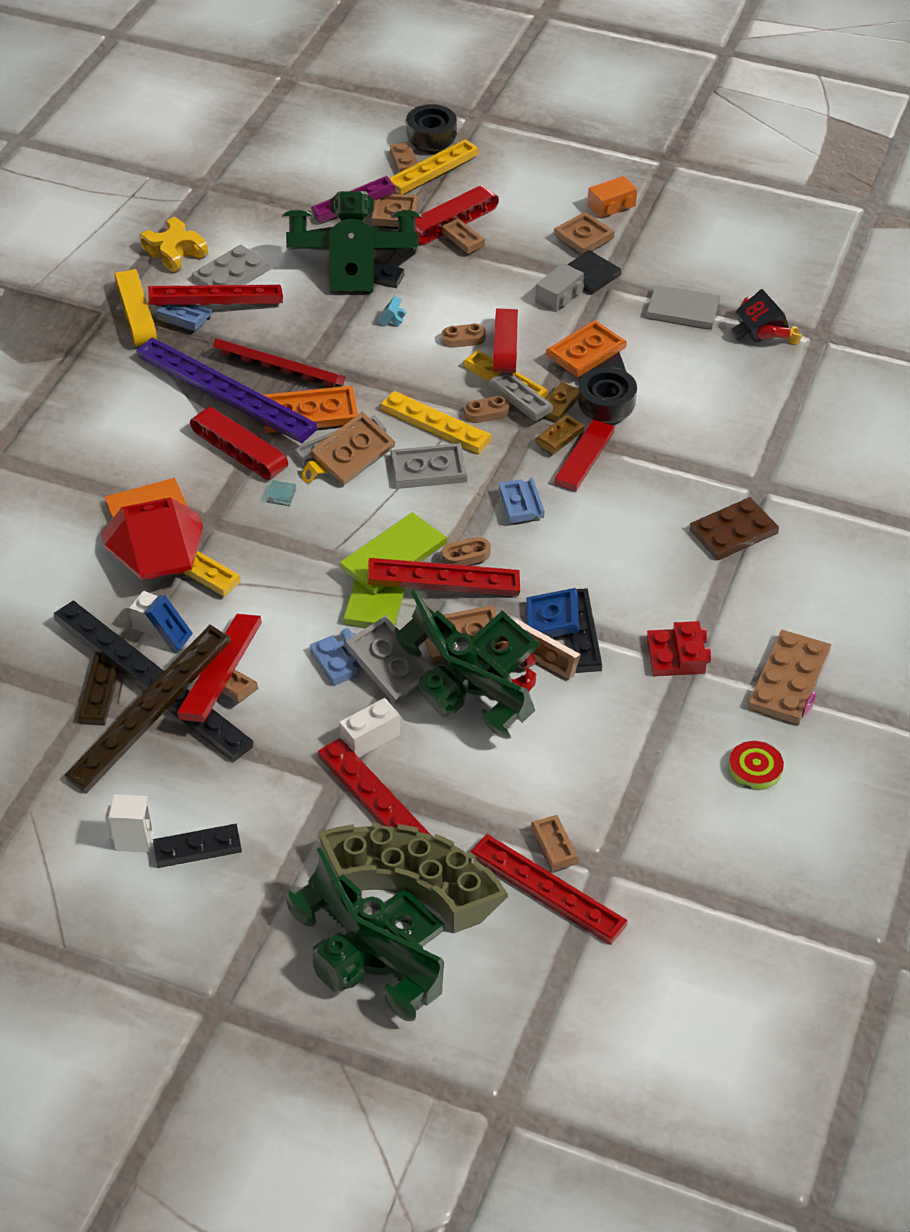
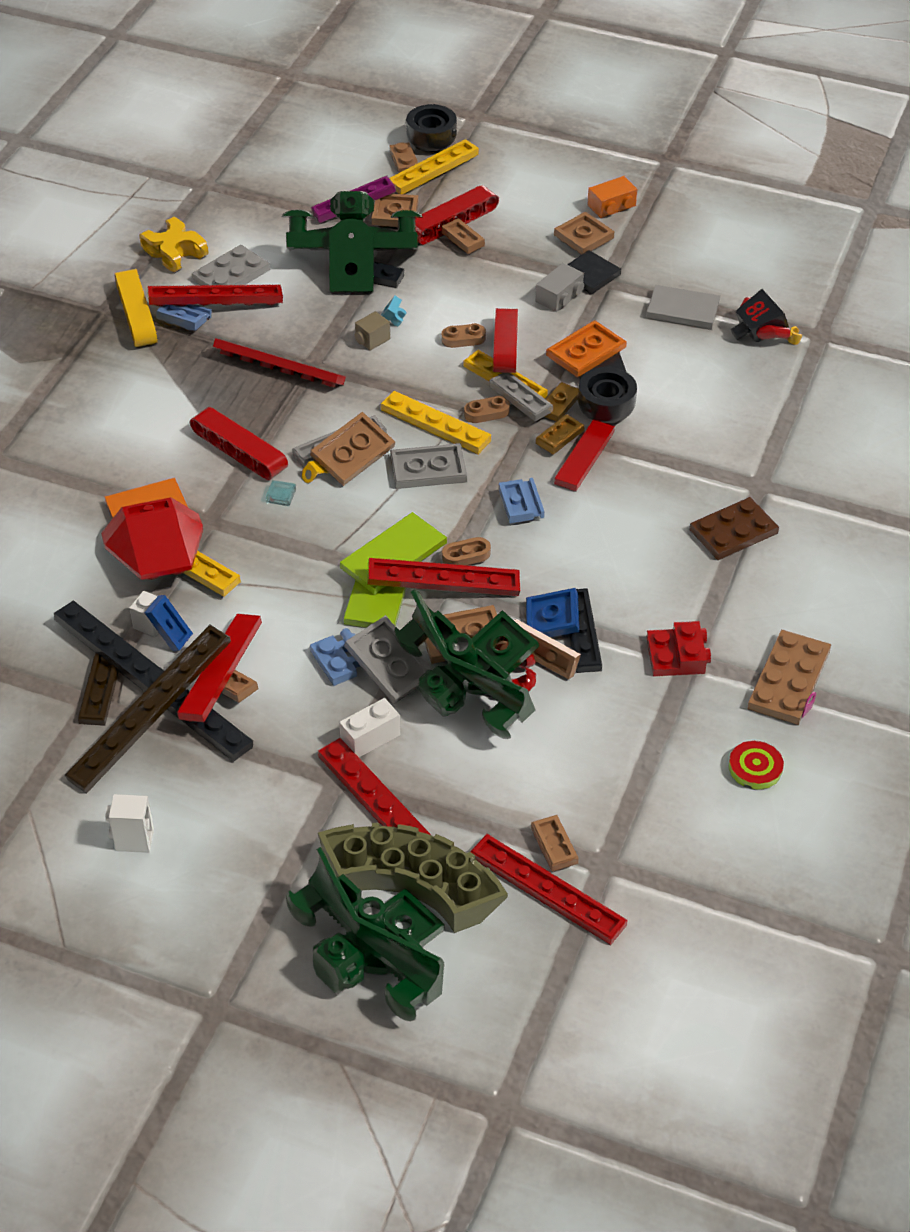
dark purple plate [136,337,318,444] -> none
black plate [153,823,242,868] -> none
orange plate [264,386,358,433] -> none
none -> dark tan brick [355,311,391,351]

